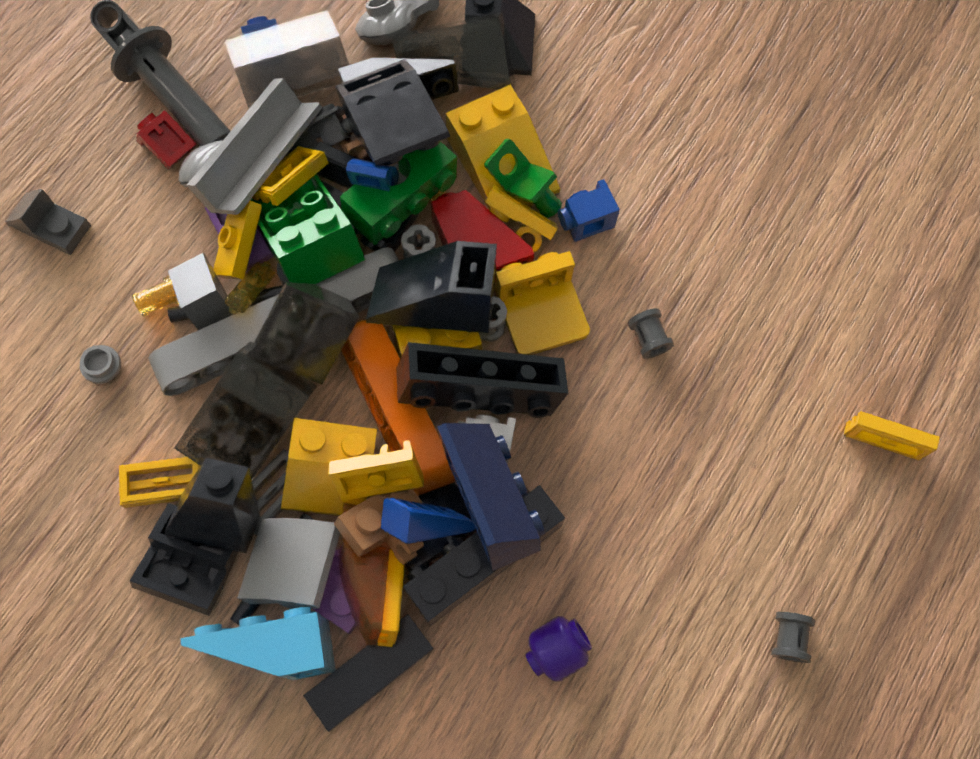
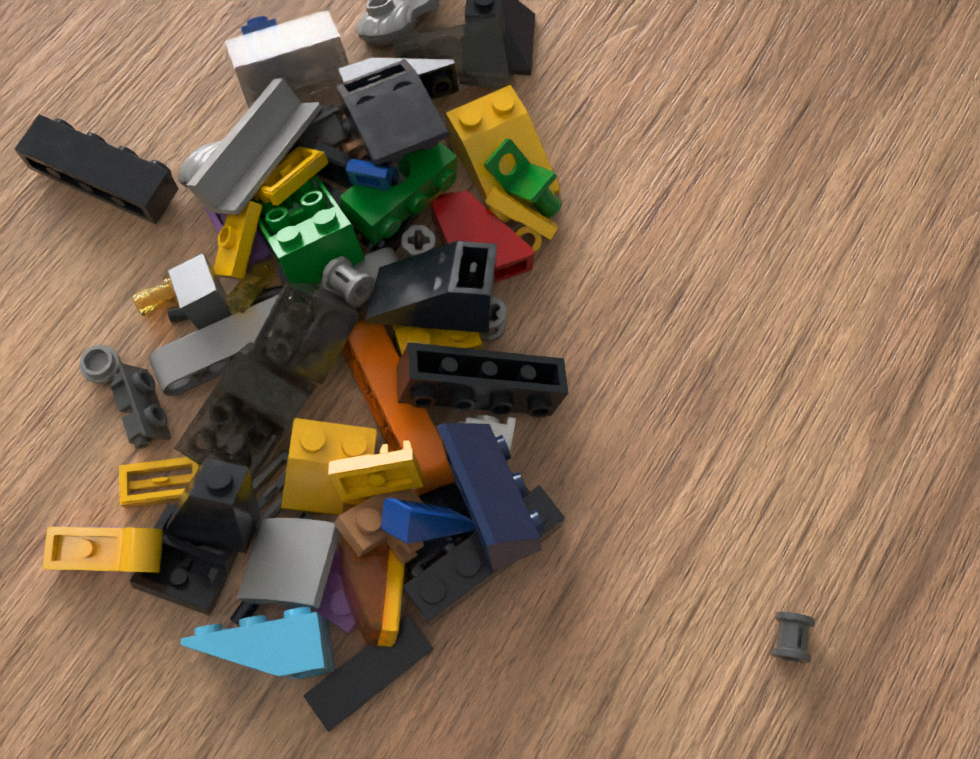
dark grey slope [5,189,91,255] -> none
dark grey piece [90,0,231,146] -> none
red bracket [136,110,197,170] -> none
yellow bracket [495,251,590,355] -> none
dark purple head [525,616,592,682] -> none
blue brick [558,179,620,242] -> none
dark grey bush [628,308,674,359] -> none
yellow tile [844,411,940,460] -> none
none -> black brick [14,114,179,224]
none -> yellow plate [43,527,164,572]
none -> dark grey hinge [110,363,171,449]
none -> light grey bush [322,256,375,307]

